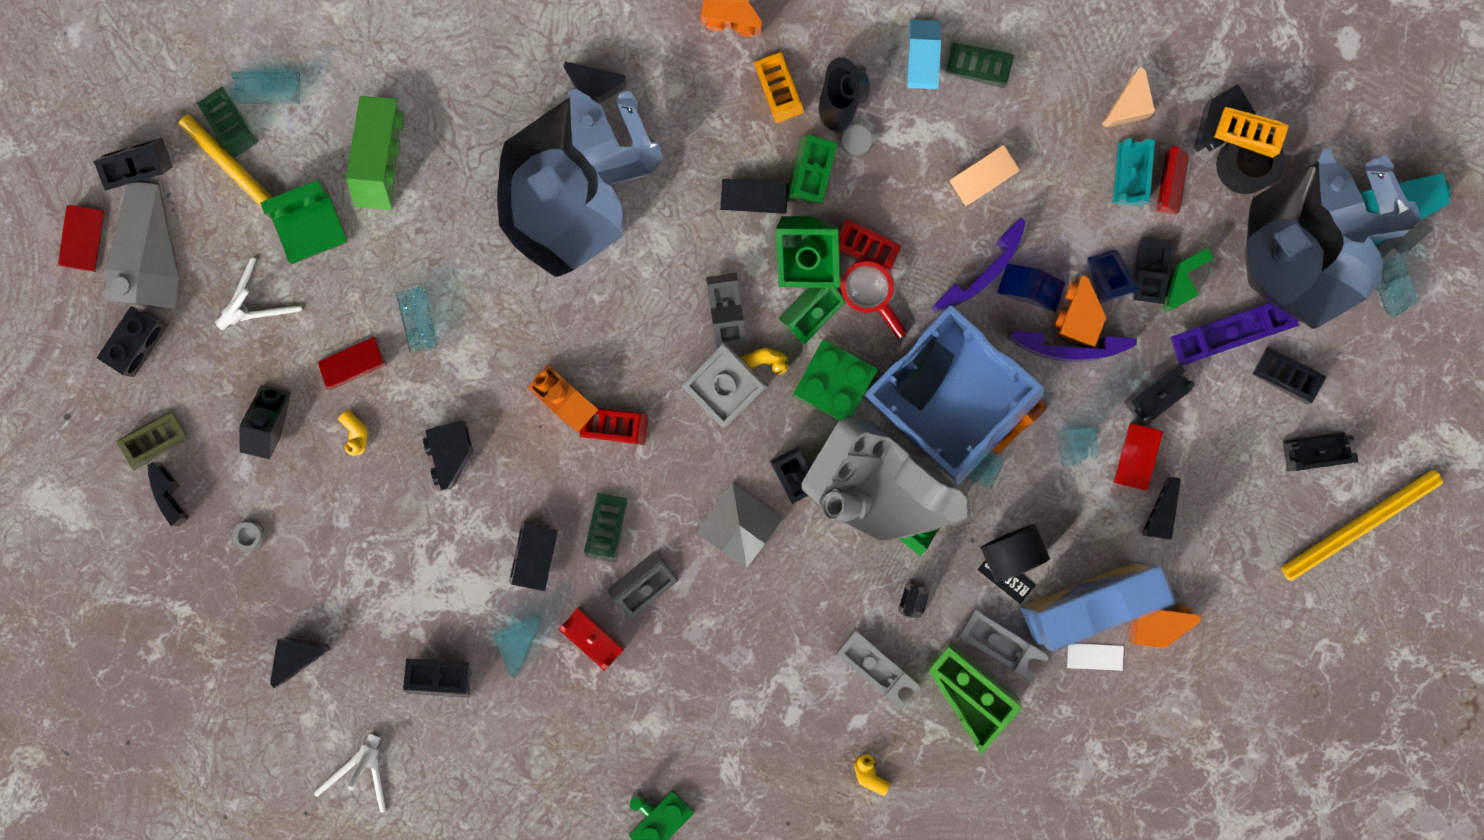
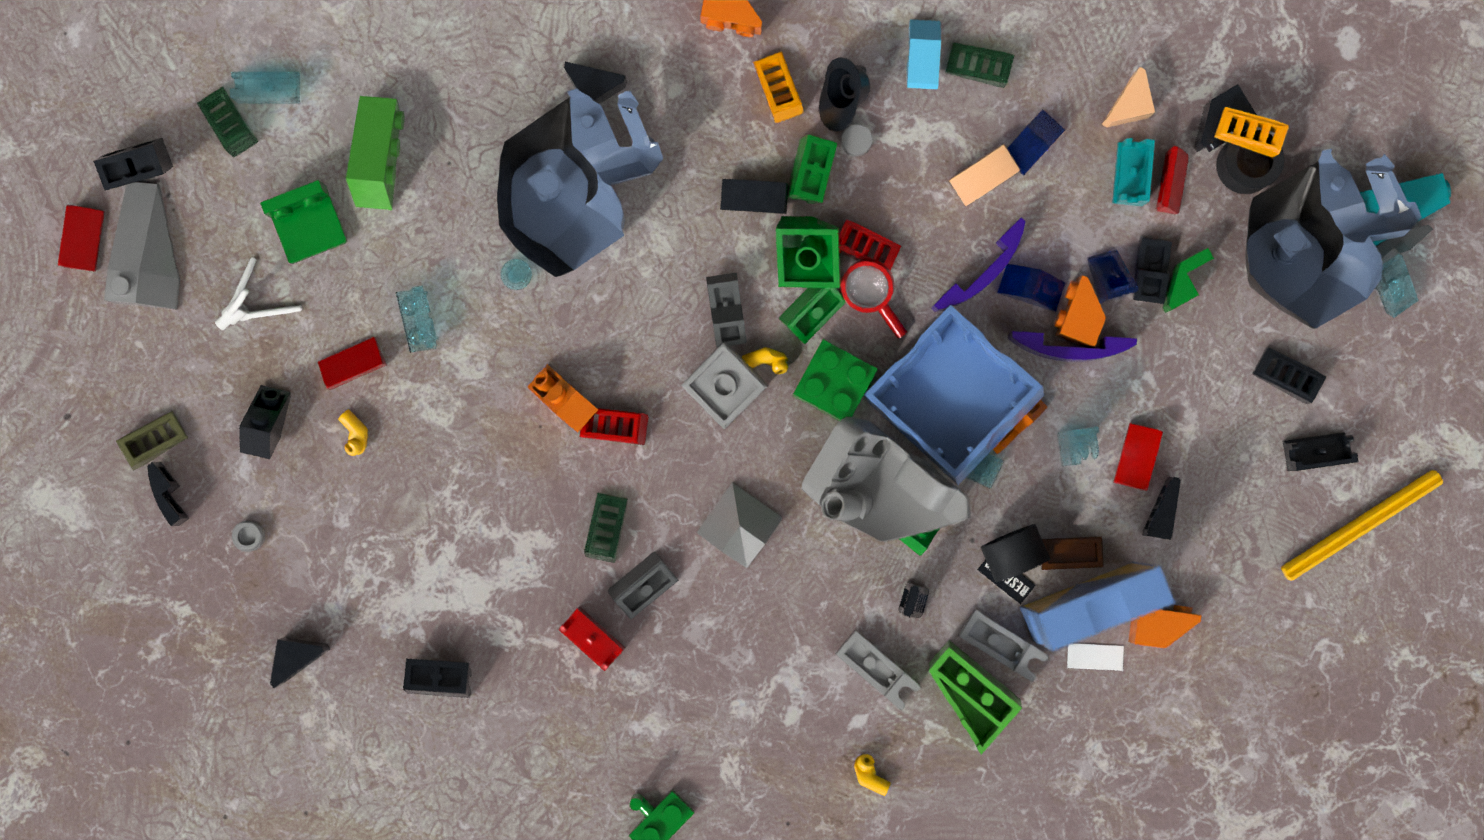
black brick [97,306,168,377] -> none
yellow piece [178,114,273,206] -> none
white plant [314,734,386,813] -> none
black slope [423,421,474,491] -> none
clear light blue slope [493,616,543,678] -> none
black hinge [509,522,558,591] -> none
black slope [770,447,809,504] -> none
black slope [897,338,954,410] -> none
black hinge [1124,364,1195,426] -> none
dark purple slope [1170,303,1300,366] -> none
none -> clear light blue plate [501,259,532,290]
none -> clear blue slope [1007,110,1065,176]
none -> reddish brown tile [1041,536,1104,570]

